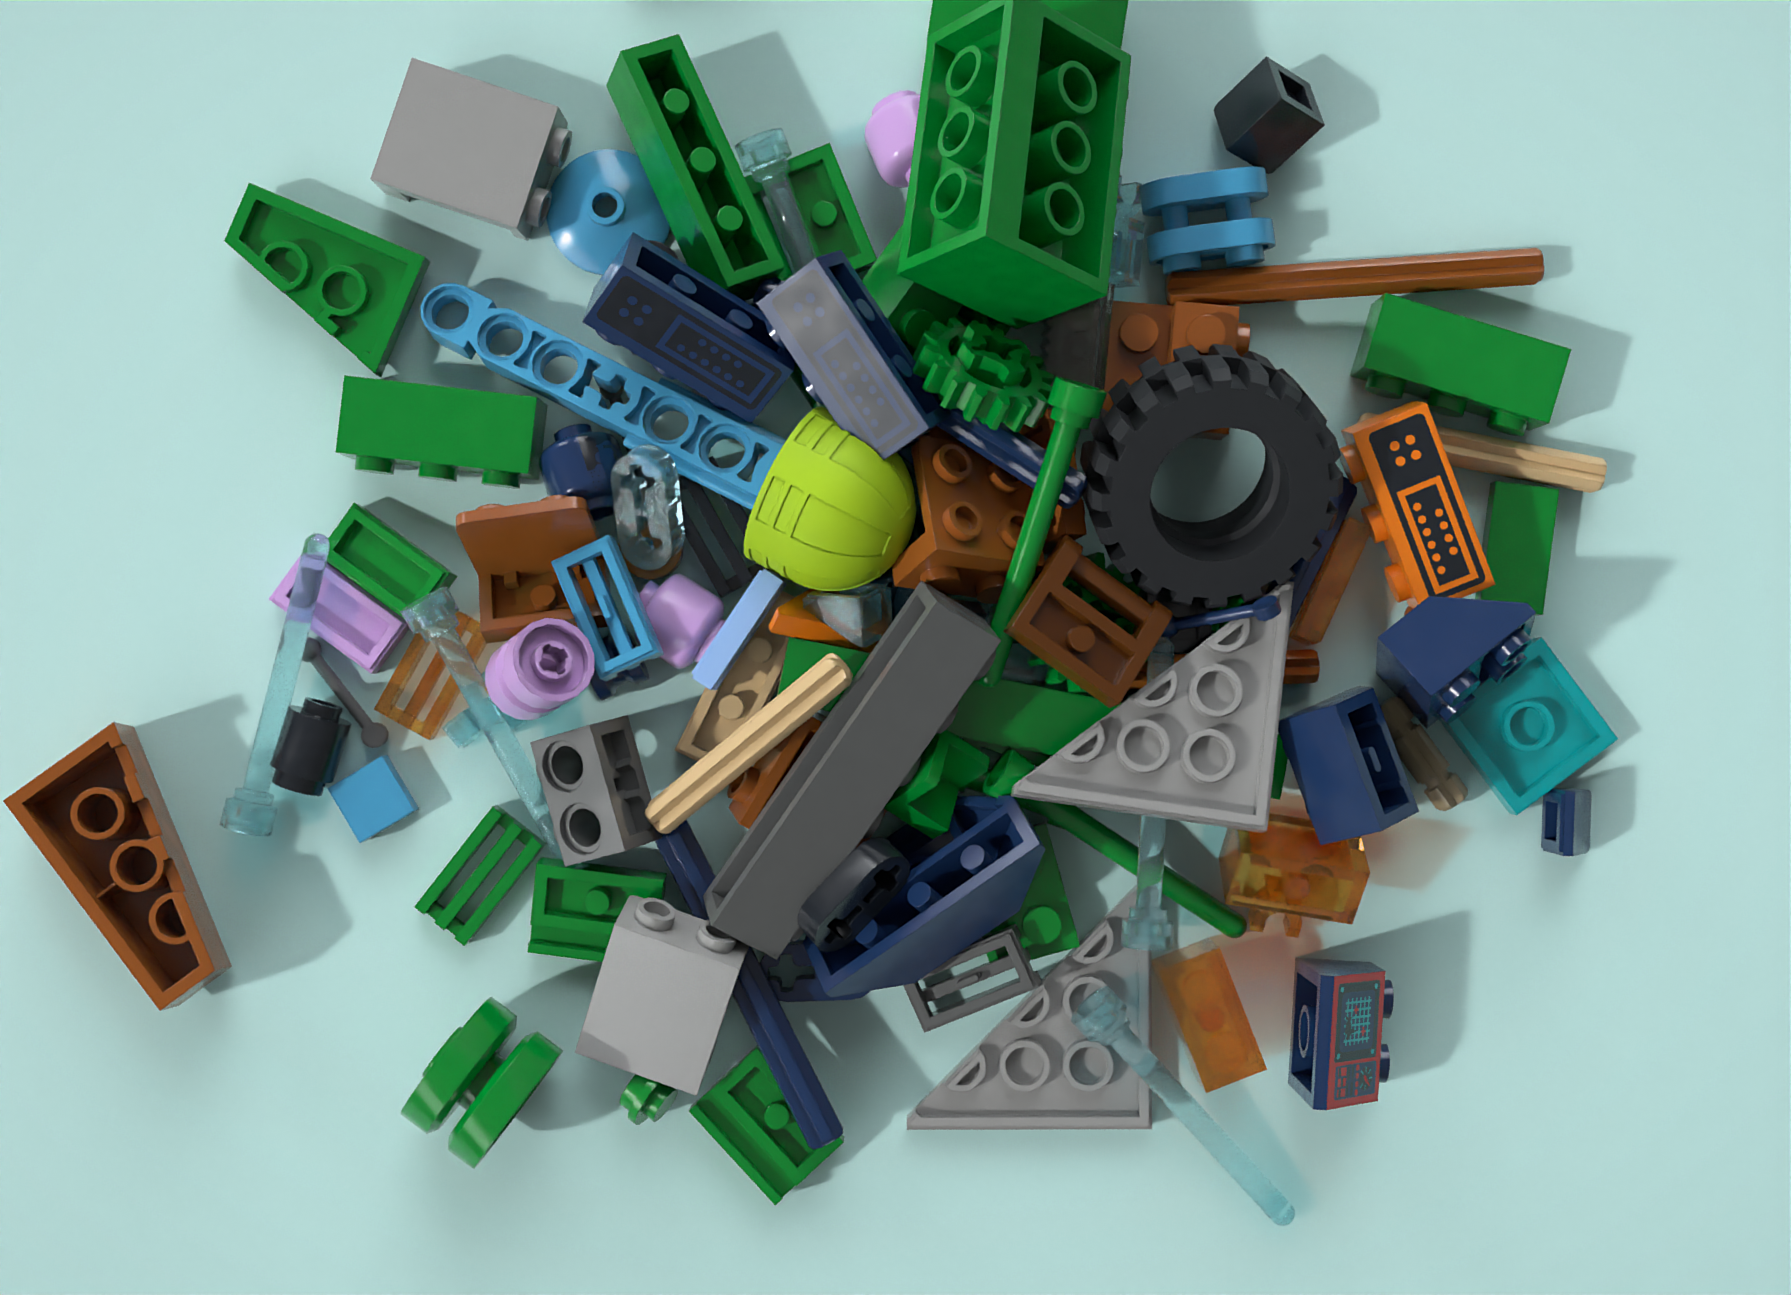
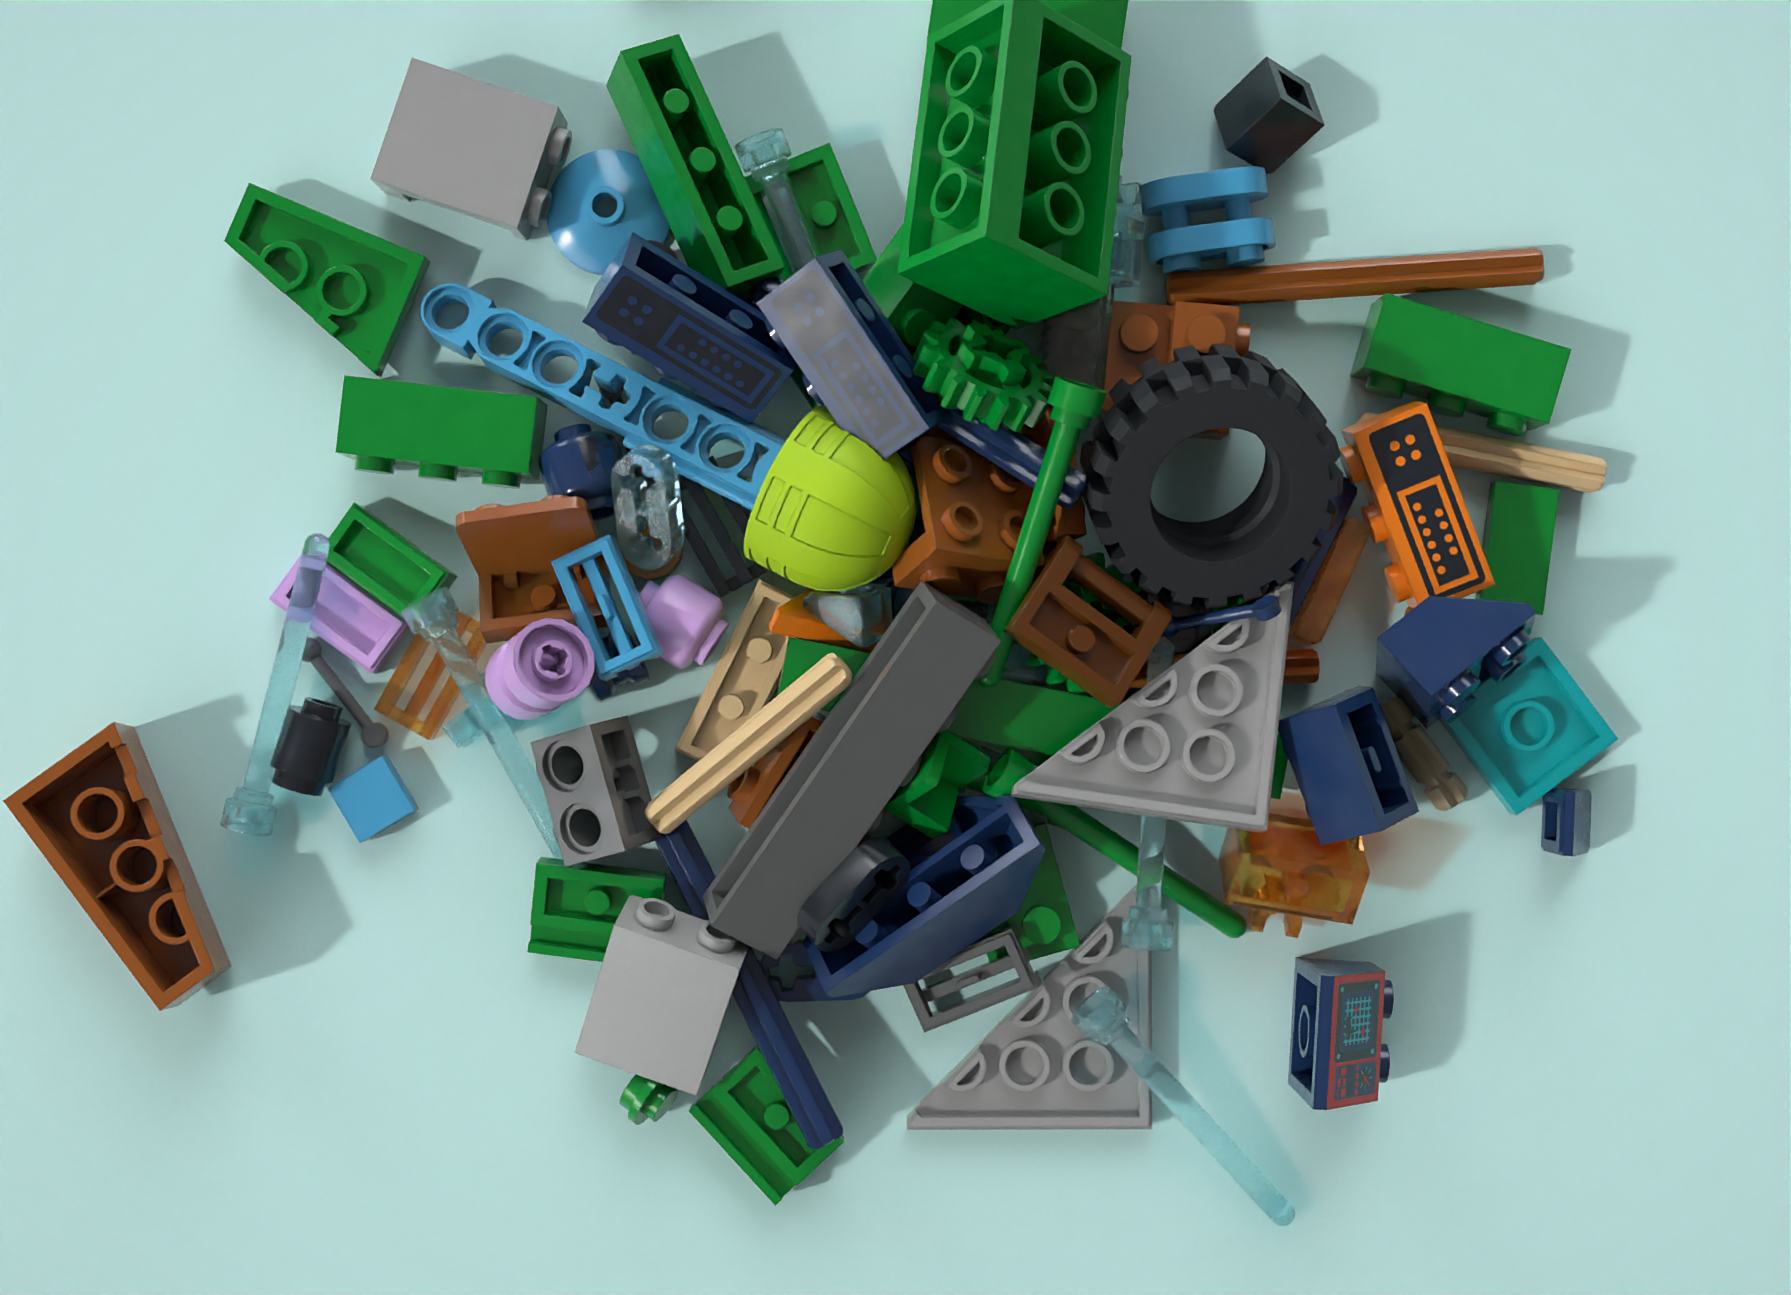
green wheel [401,997,563,1169] -> none
green tile [414,805,547,946] -> none
light blue tile [692,569,787,690] -> none
lavender head [864,90,920,188] -> none
clear orange brick [1152,938,1267,1093] -> none

